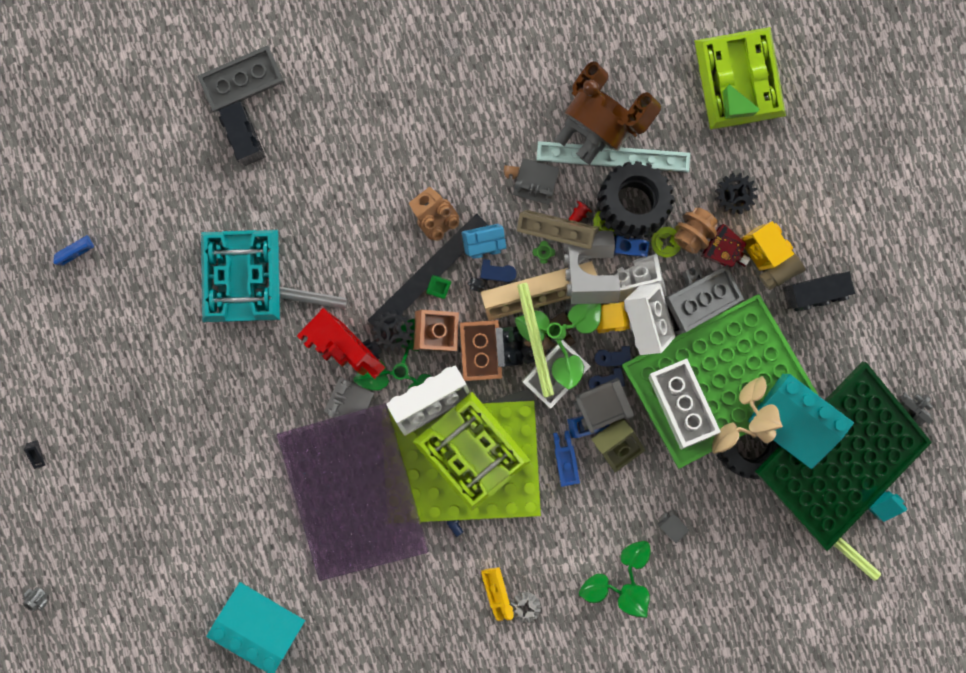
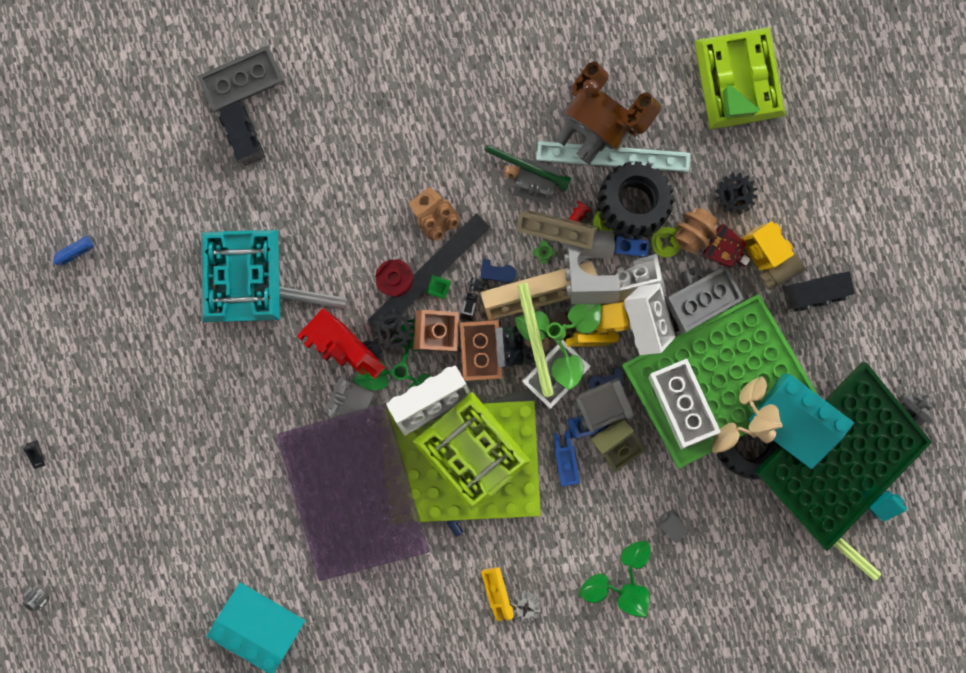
dark azure brick [462,224,506,259] -> none
dark blue leg [594,346,630,366] -> none
none -> dark red tile [375,259,414,297]
none -> black piece [460,293,478,321]
none -> dark green piece [484,145,571,192]
none -> yellow hinge [566,331,619,347]

